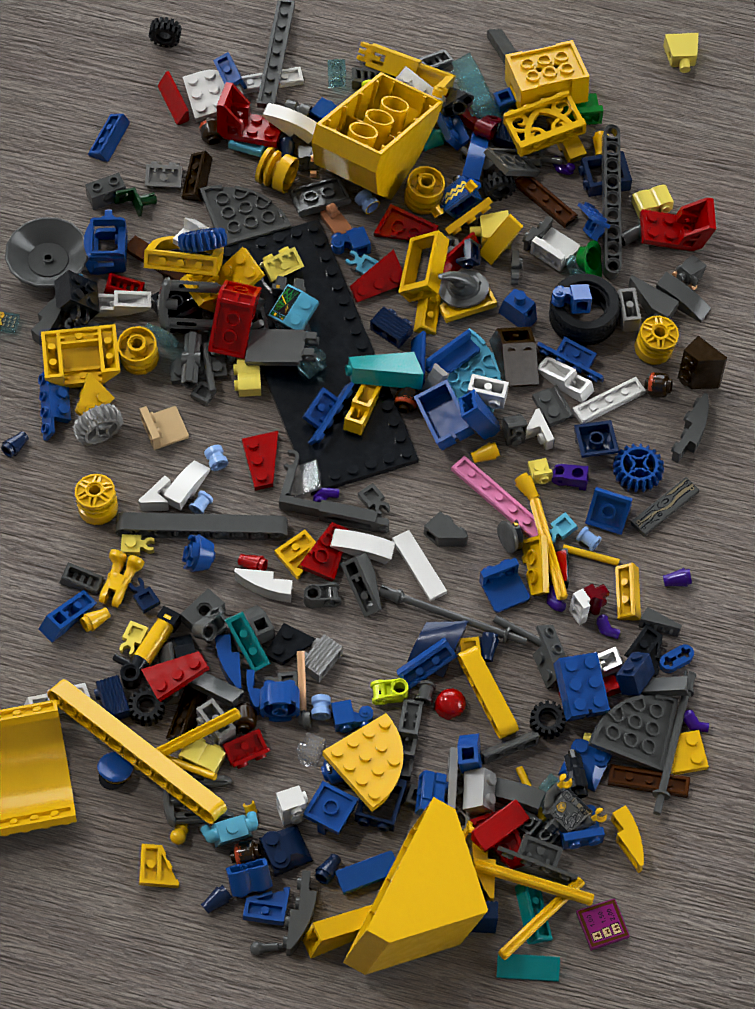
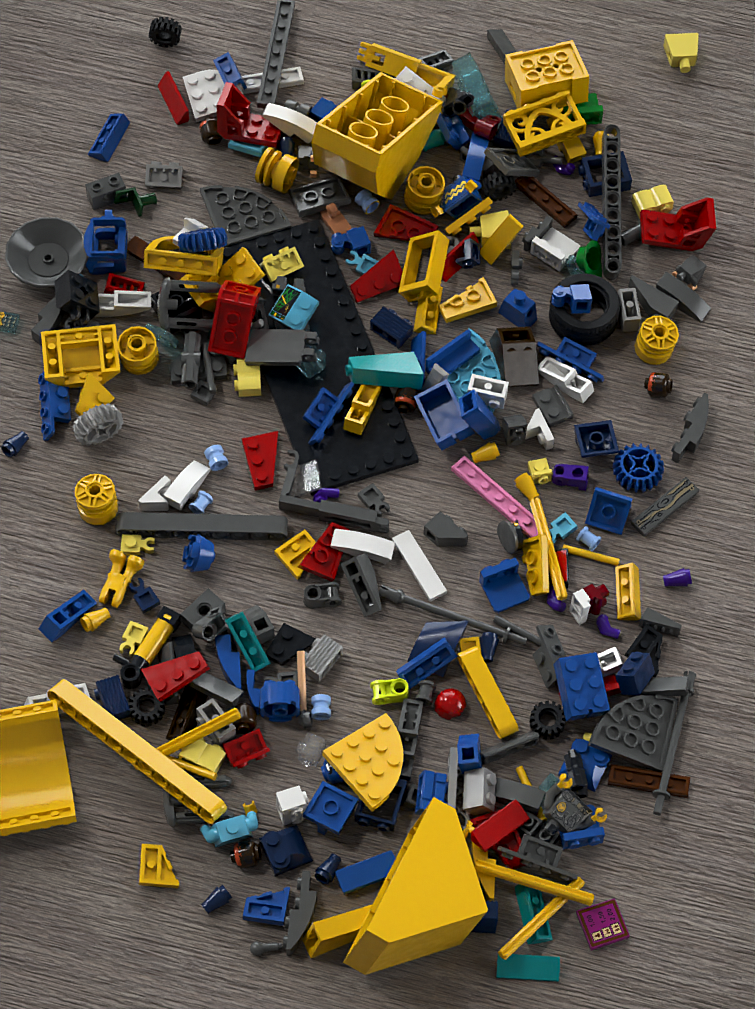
dark grey slope [59,562,104,595] -> none
blue piece [97,752,133,790] -> none
tan bracket [139,406,189,450] -> none
yellow bar [170,811,190,845] -> none
dark brown slope [181,151,213,202] -> none
blue brick [226,858,273,898] -> none
white slope [235,568,293,603] -> none
red cone [238,554,268,571] -> none
clear light blue brick [327,59,346,88] -> none
blue brick [331,700,373,733] -> none
dark grey piece [438,270,489,308] -> none
blue slope [493,87,516,113] -> none
white tile [572,377,646,424] -> none
yellow slope [610,805,644,873] -> none
blue beam [659,644,694,673] -> none
yellow wing [671,730,709,775] -> none
dark brown slope [677,336,727,389] -> none
dark purple arm [683,710,709,733] -> none

